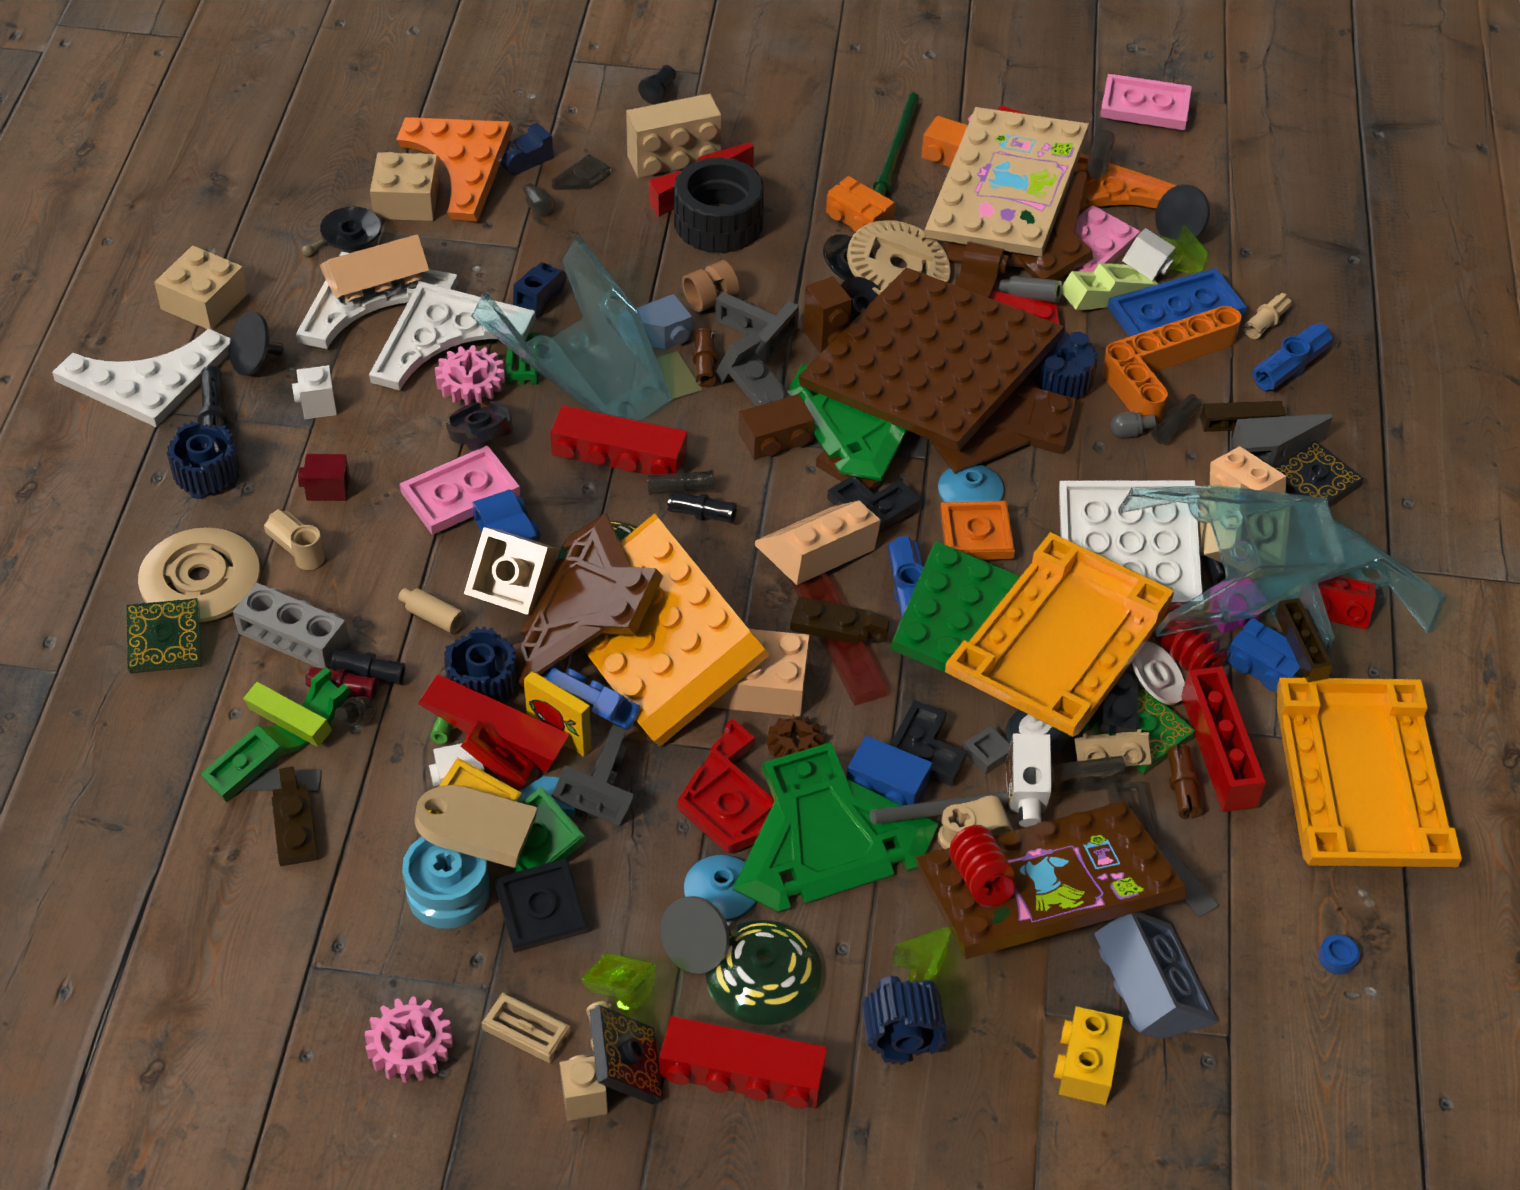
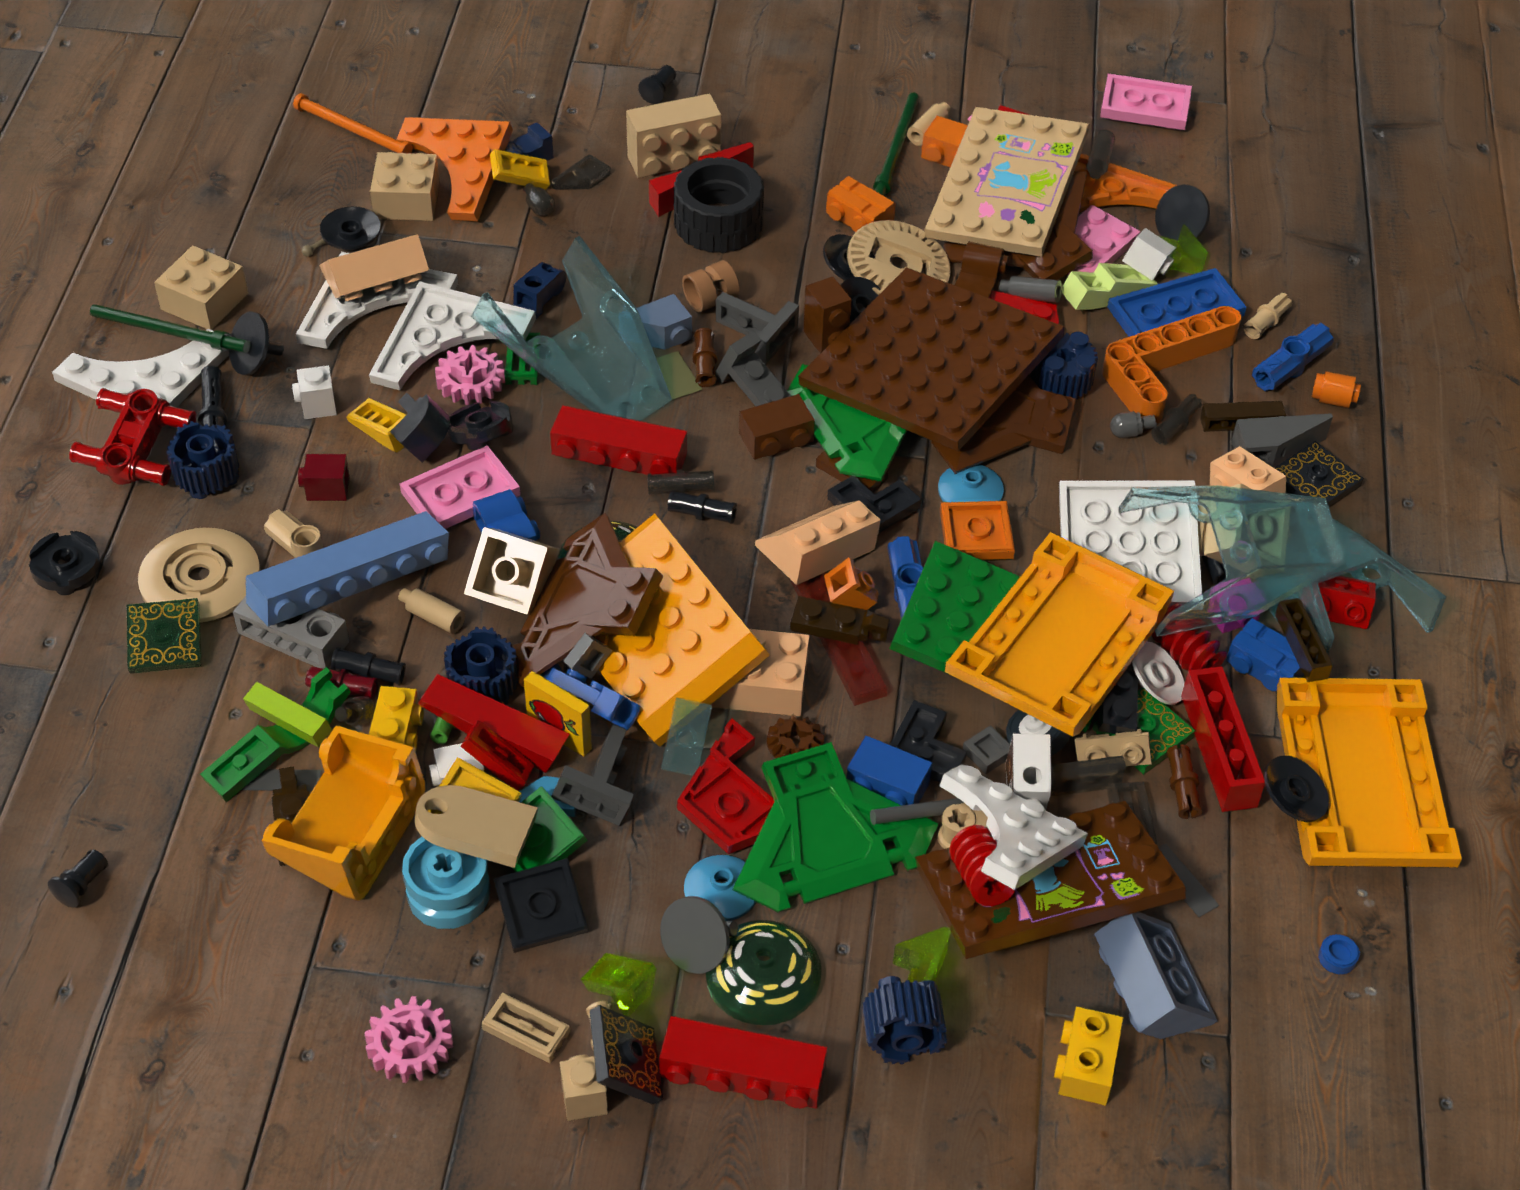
none -> black plate [29,531,102,596]
none -> black pin [48,849,108,908]
none -> red piece [69,388,197,486]
none -> dark green bar [90,304,251,353]
none -> medium blue brick [246,511,449,627]
none -> light orange windscreen [262,726,425,901]
none -> orange bar [293,93,413,153]
none -> yellow slope [346,398,407,453]
none -> yellow brick [369,686,424,752]
none -> black brick [390,392,450,463]
none -> yellow plate [490,149,550,190]
none -> dark grey tile [564,633,613,679]
none -> clear light blue plate [661,698,712,776]
none -> orange brick [824,557,879,610]
none -> tan cylinder [907,102,950,146]
none -> white plate [940,764,1088,890]
none -> black dish [1264,756,1329,822]
none -> orange brick [1312,371,1361,408]

